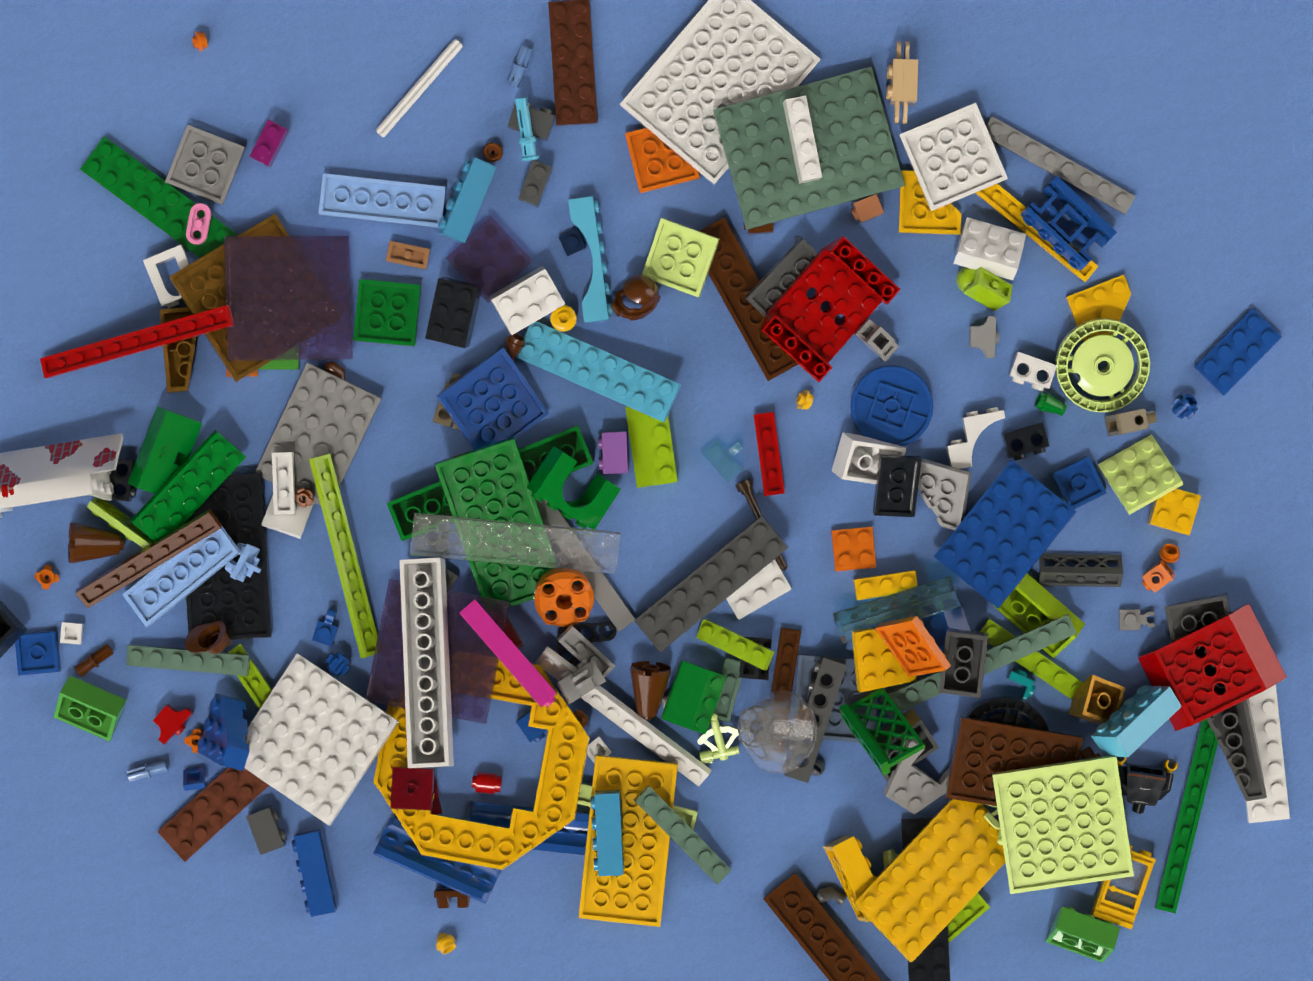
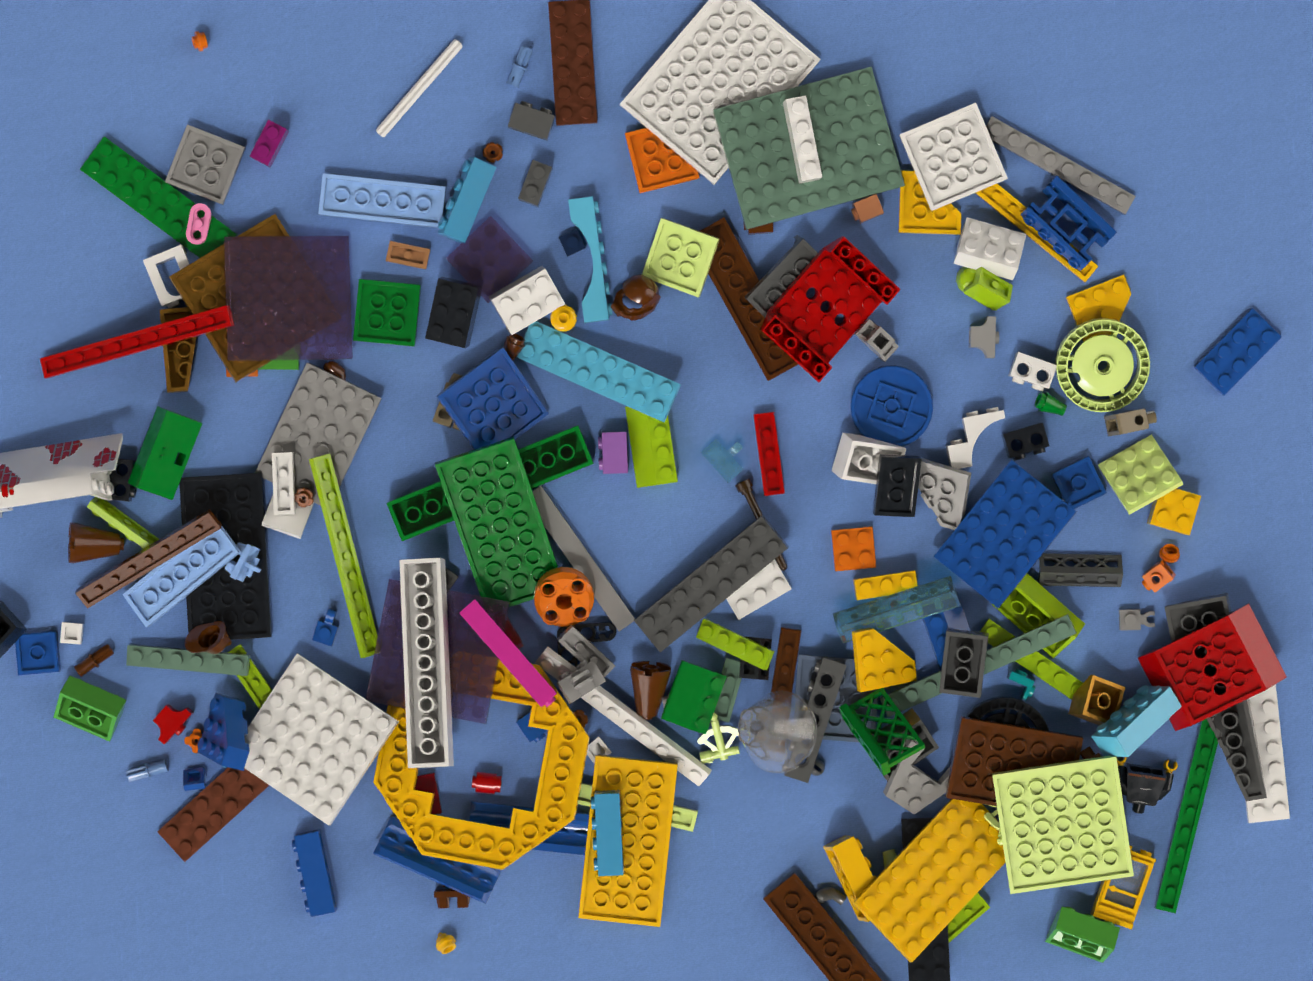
orange plate [34,565,59,589] -> none
green plate [131,429,246,542] -> none
dark grey brick [246,806,287,855] -> none
blue gear [325,651,351,677] -> none
dark red plate [390,767,435,811] -> none
clear plate [410,513,621,574] -> none
medium azure pin [515,97,539,161] -> none
green arch [526,446,621,530] -> none
sand green plate [633,785,731,885] -> none
yellow plate [796,390,814,410] -> none
orange plate [875,616,951,677] -> none
tan brick [886,41,918,124] -> none
blue gear [1171,393,1198,419] -> none

